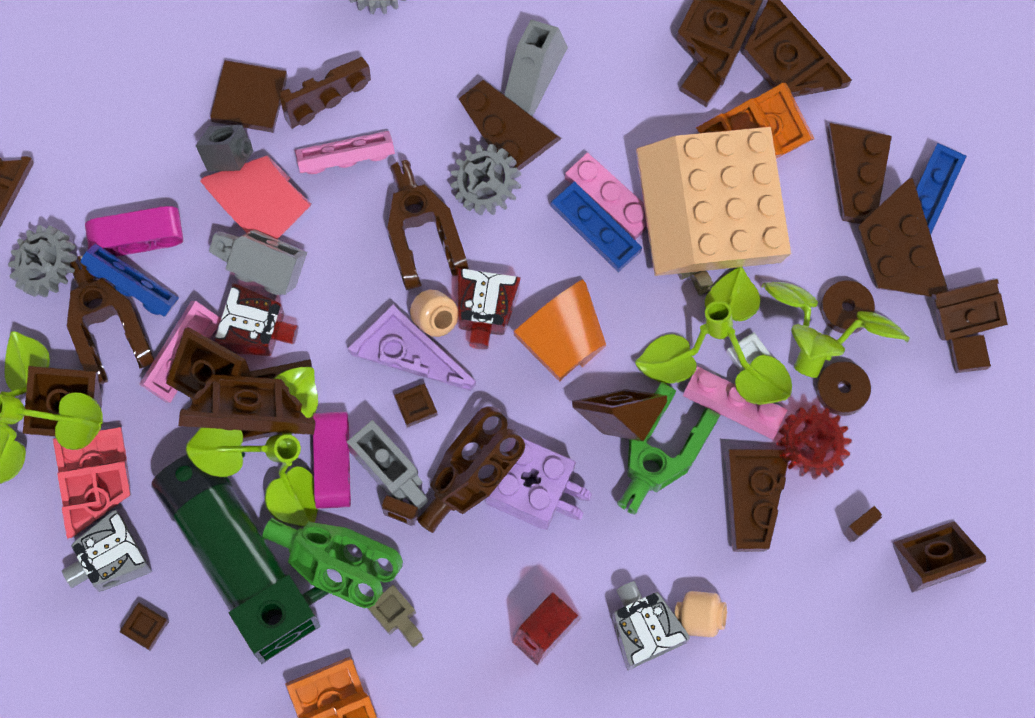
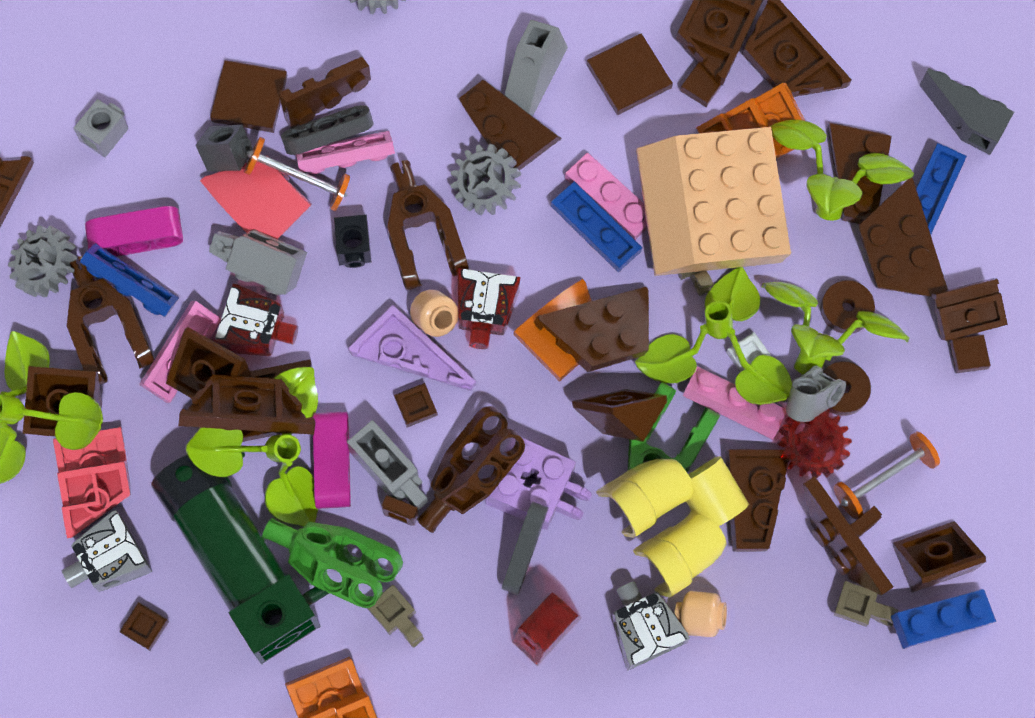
none -> light grey brick [74,99,128,158]
none -> axle [244,137,350,211]
none -> dark grey beam [281,105,374,155]
none -> black brick [334,214,372,268]
none -> dark grey beam [501,501,549,595]
none -> reddish brown wing [534,286,649,372]
none -> reddish brown tile [586,33,673,115]
none -> light yellow piece [596,456,749,597]
none -> lime plant [770,120,914,221]
none -> light grey piece [786,365,846,422]
none -> reddish brown wing [803,476,894,596]
none -> orange axle [833,431,940,519]
none -> dark tan plate [834,581,899,627]
none -> blue plate [891,589,996,649]
none -> dark grey slope [920,68,1014,155]

